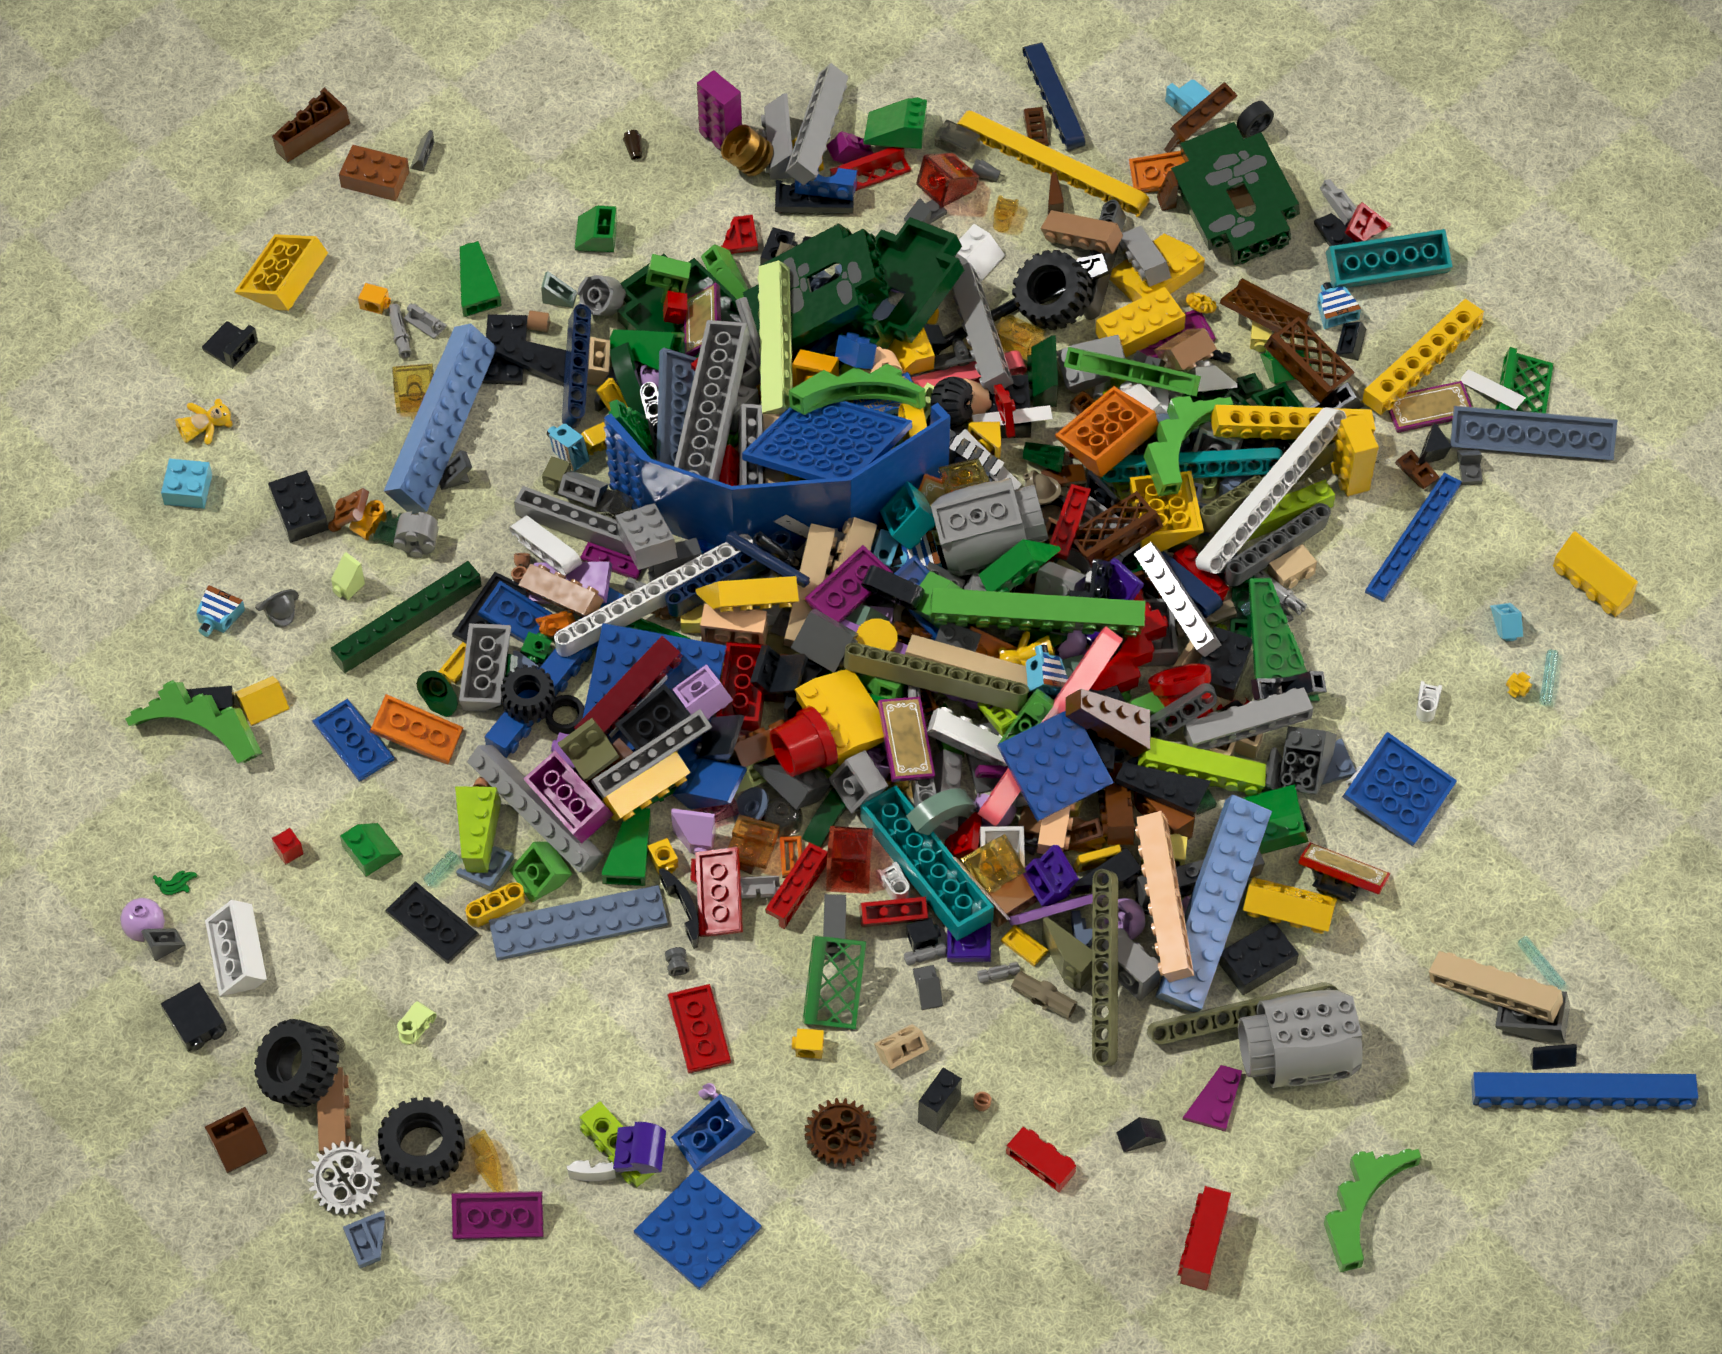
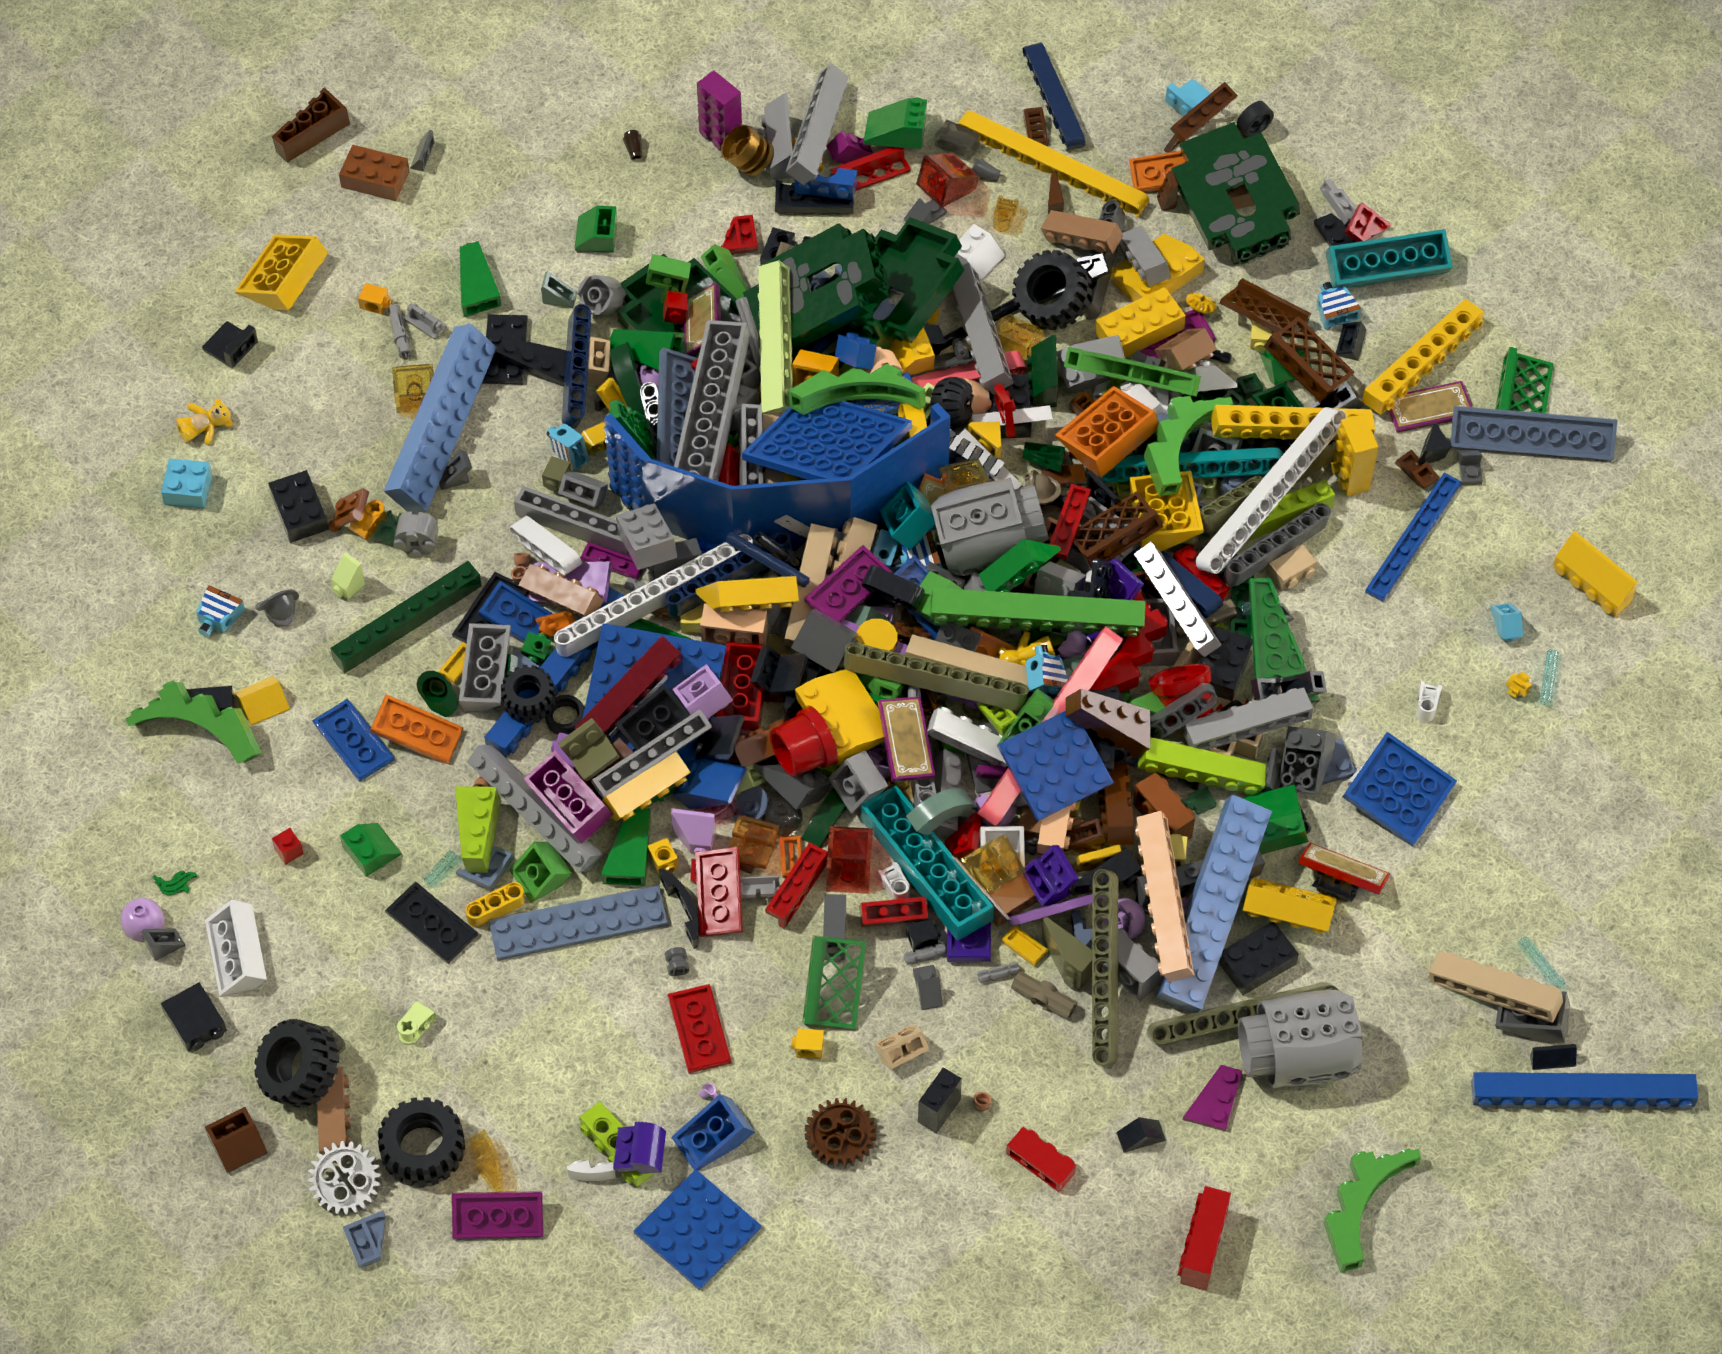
medium nougat brick [527,311,551,332] -> none
clear smoke panel [595,489,634,520] -> none
black wing [1114,762,1211,817] -> none
light grey pin [1254,570,1307,615] -> none
white sticker [1461,369,1526,409] -> none

